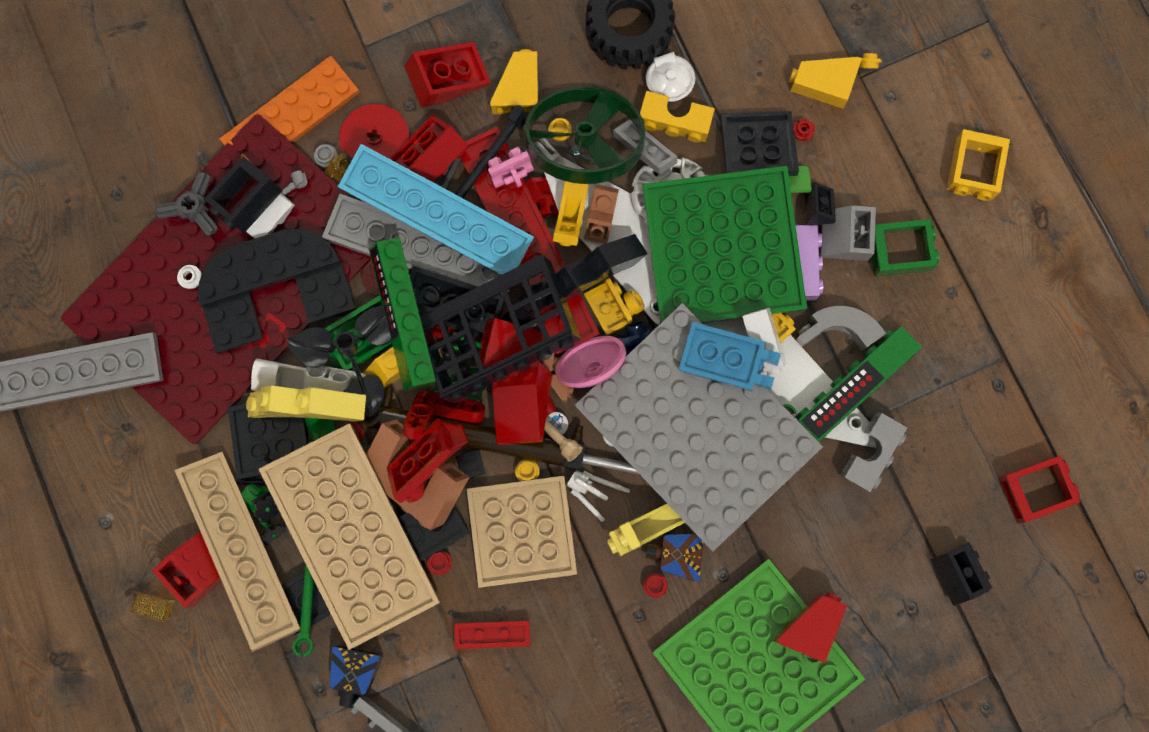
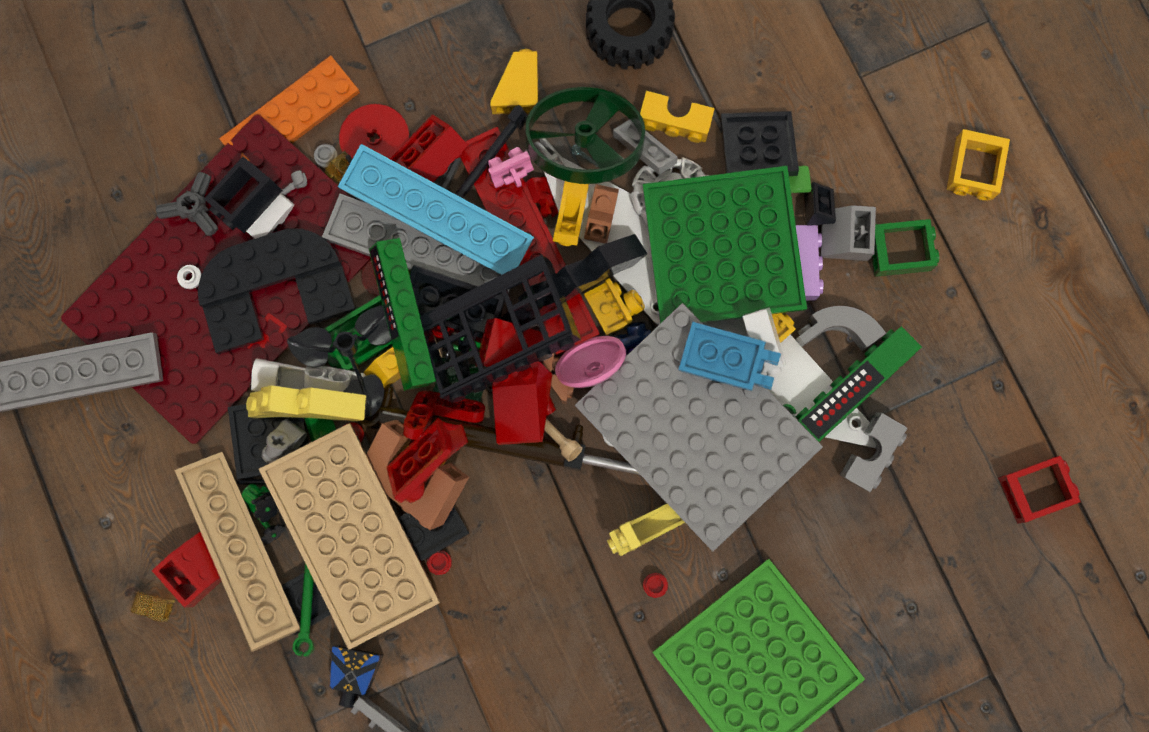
red slope [404,42,491,108] -> none
red plate [454,620,531,649] -> none
black plate [456,450,486,479] -> none
tan plate [467,476,577,588] -> none
yellow plate [515,459,540,482] -> none
white tile [546,412,568,435] -> none
yellow plate [548,118,572,141] -> none
white plant [567,470,630,522] -> none
white piece [646,52,695,101] -> none
torso [646,534,704,582] -> none
red slope [774,592,847,663] -> none
yellow slope [789,57,862,109] -> none
red plate [793,118,815,141] -> none
yellow plate [859,53,882,69] -> none
black brick [931,542,992,606] -> none
none -> light grey piece [262,419,307,463]

